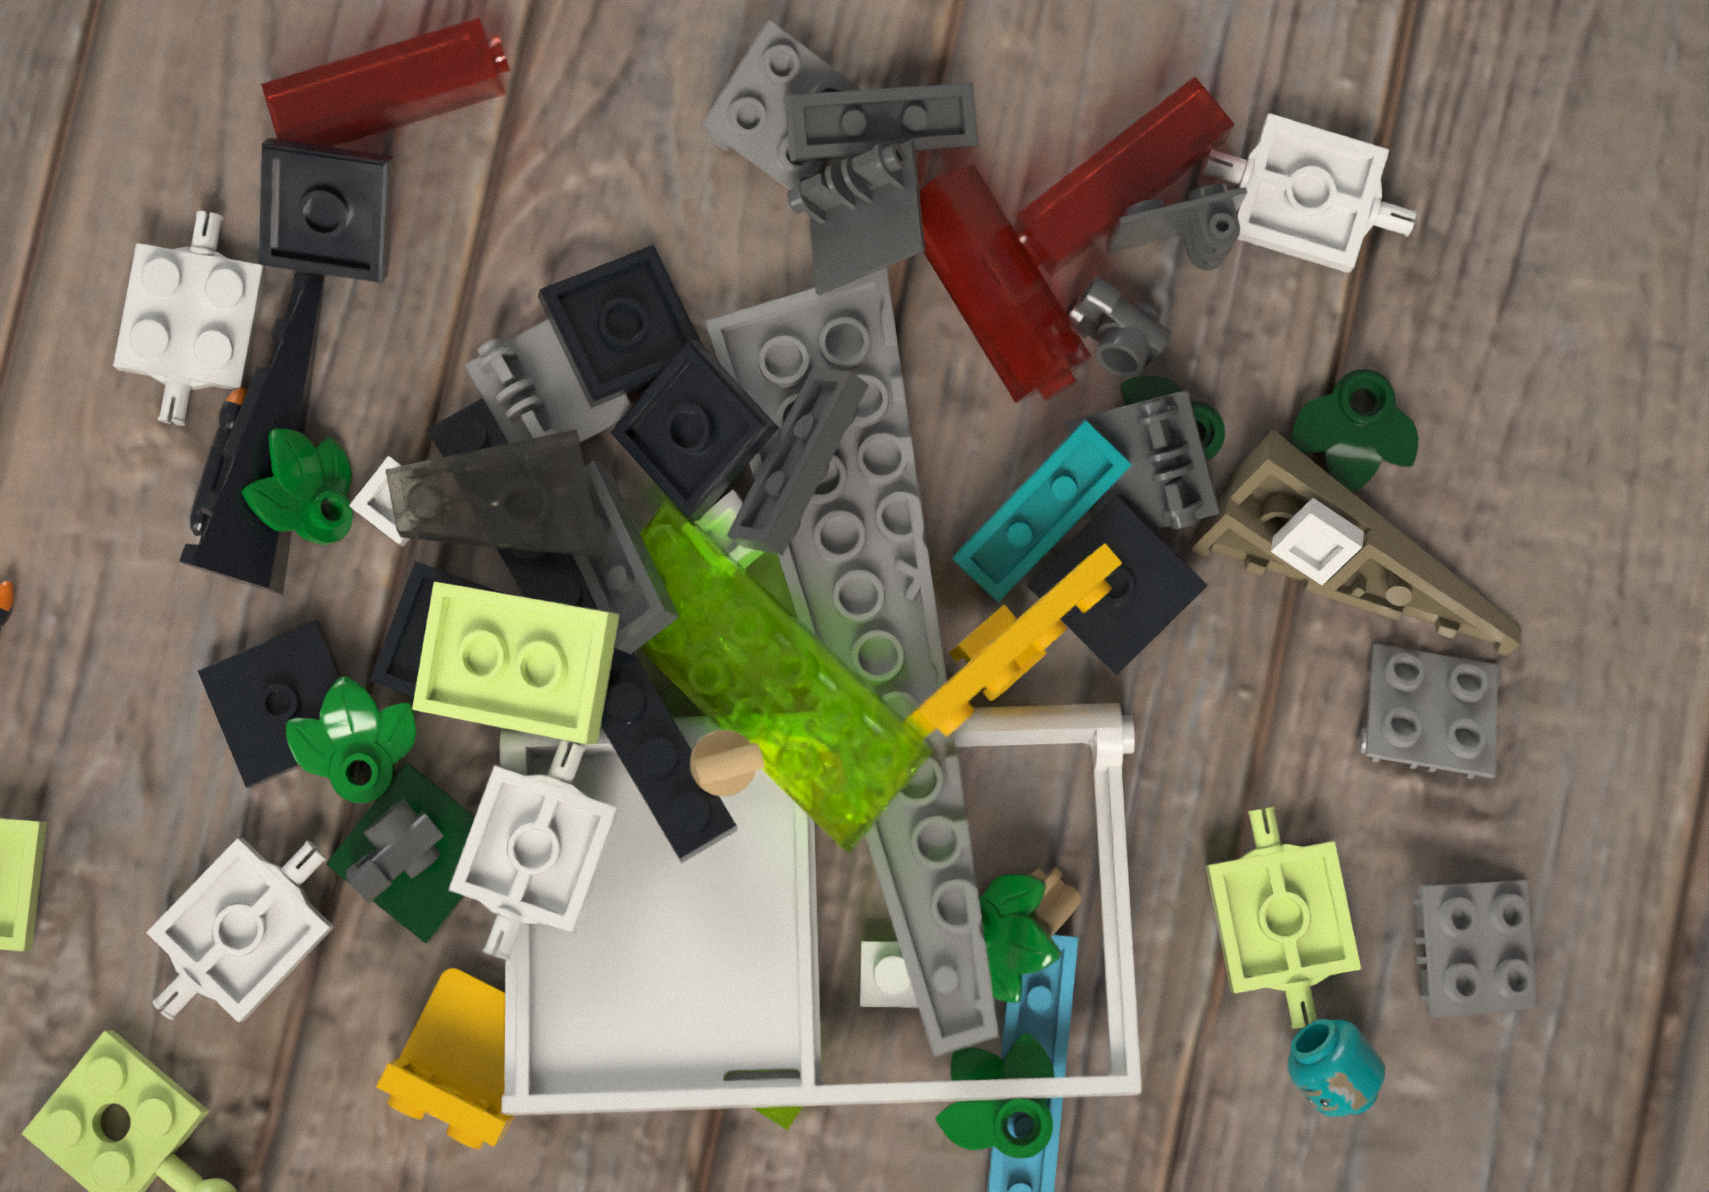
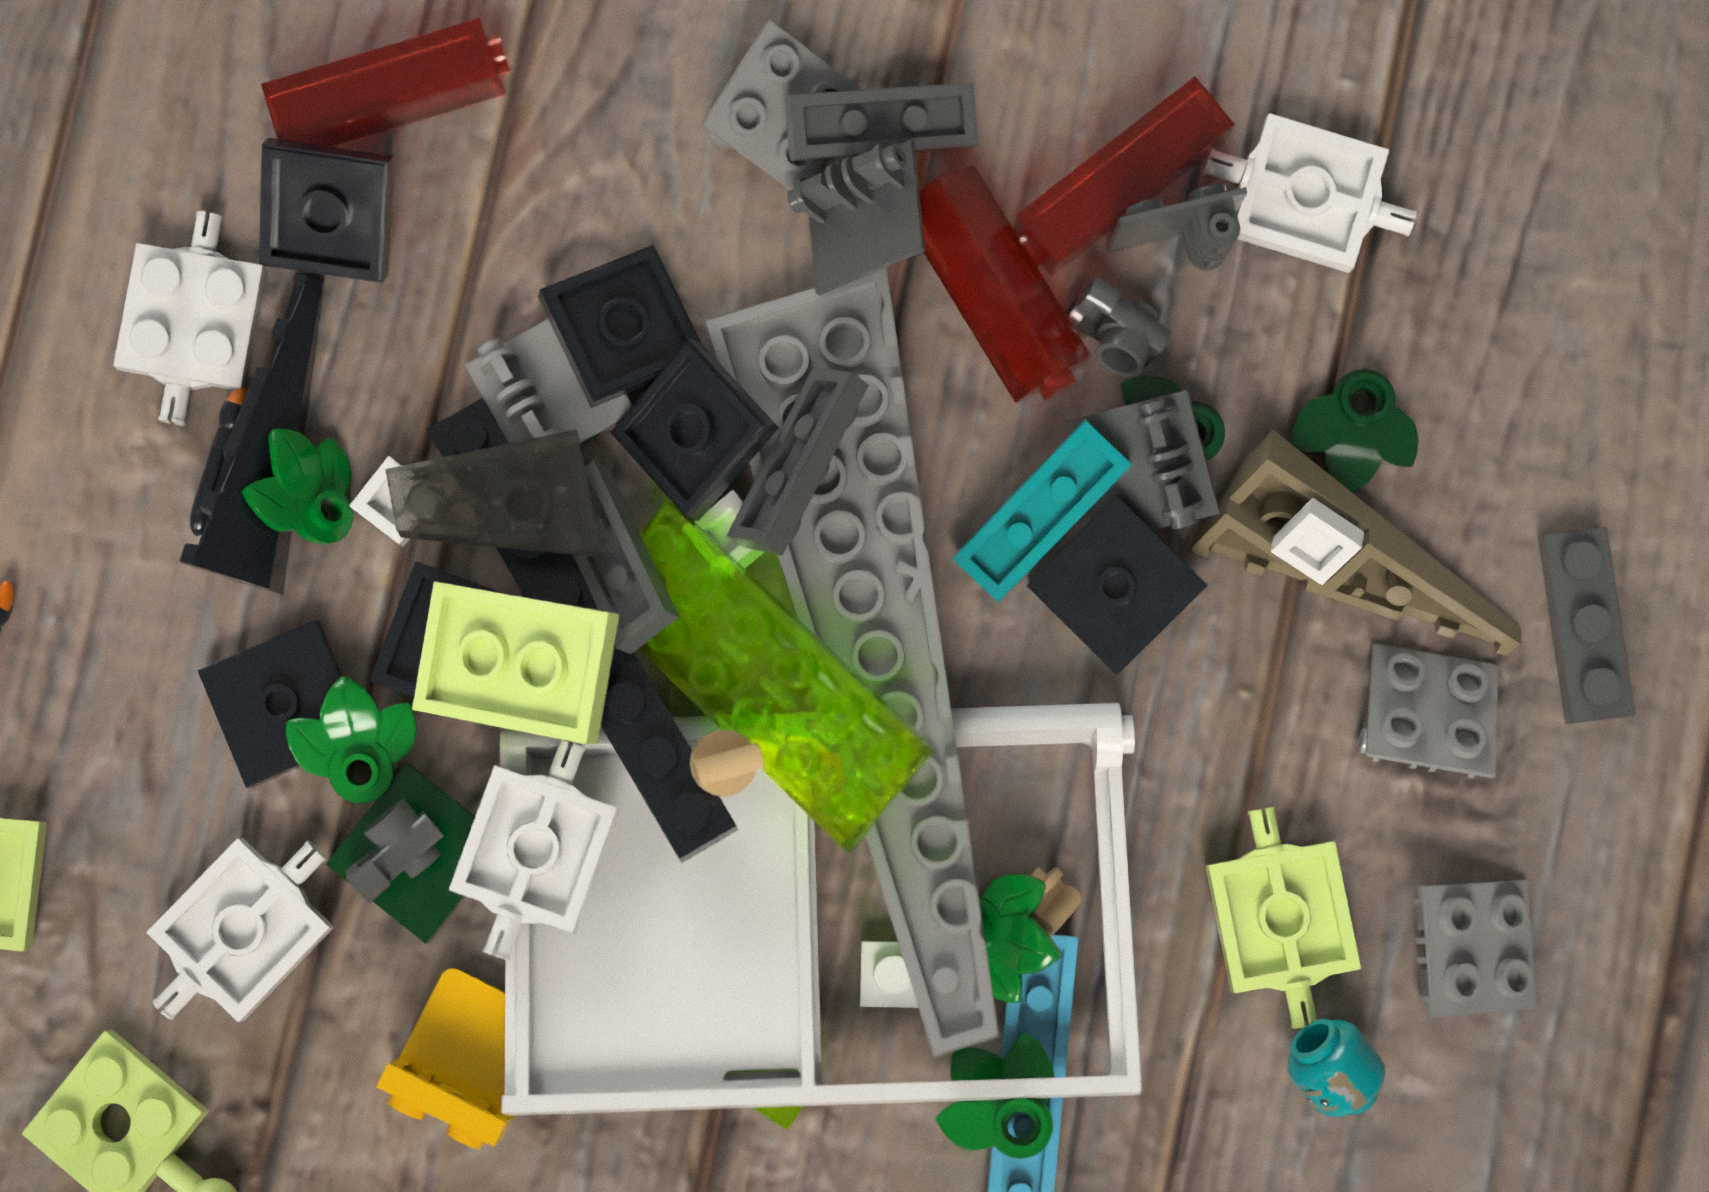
yellow plate [902,543,1122,741] -> none
none -> dark grey plate [1538,527,1636,725]

